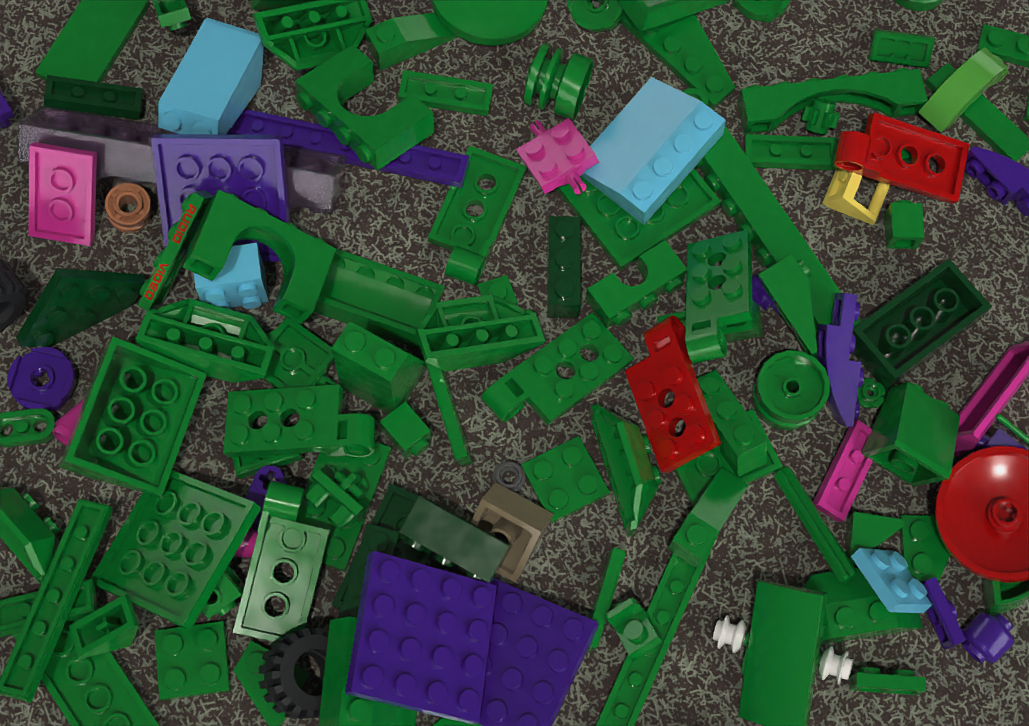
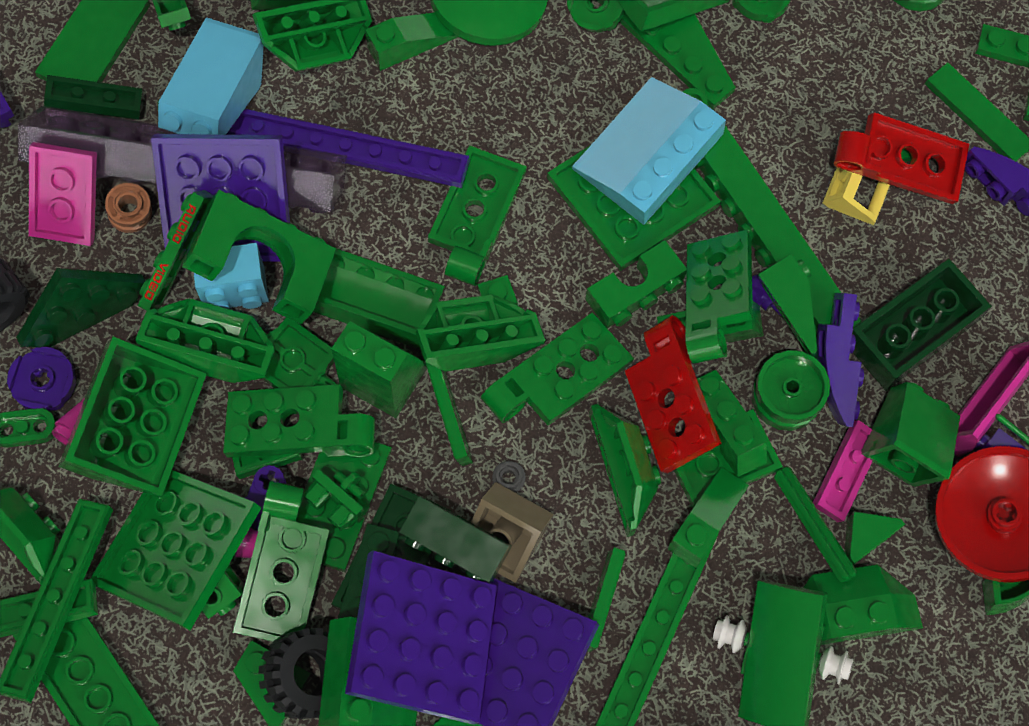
green slope [69,594,139,658] -> none
green plate [154,621,231,701] -> none
green arch [295,44,434,171] -> none
green brick [380,401,431,459] -> none
green plate [398,70,493,116] -> none
dark pink plate [516,118,599,194] -> none
green plate [521,436,610,524] -> none
green wheel [523,42,594,121] -> none
dark green brick [547,216,581,319] -> none
green bracket [605,597,663,660] -> none
green arch [737,68,928,135] -> none
green plate [743,134,837,171] -> none
green gear [801,98,840,134] -> none
green plate [849,667,926,696] -> none
medium azure plate [851,548,932,613] -> none
green plate [857,378,886,409] -> none
green plate [868,28,935,68] -> none
green brick [884,200,925,249] -> none
green wing [898,515,950,583] -> none
bright green arch [918,48,1009,132] -> none
dark purple plate [922,577,966,650] -> none
dark purple head [961,612,1014,664] -> none

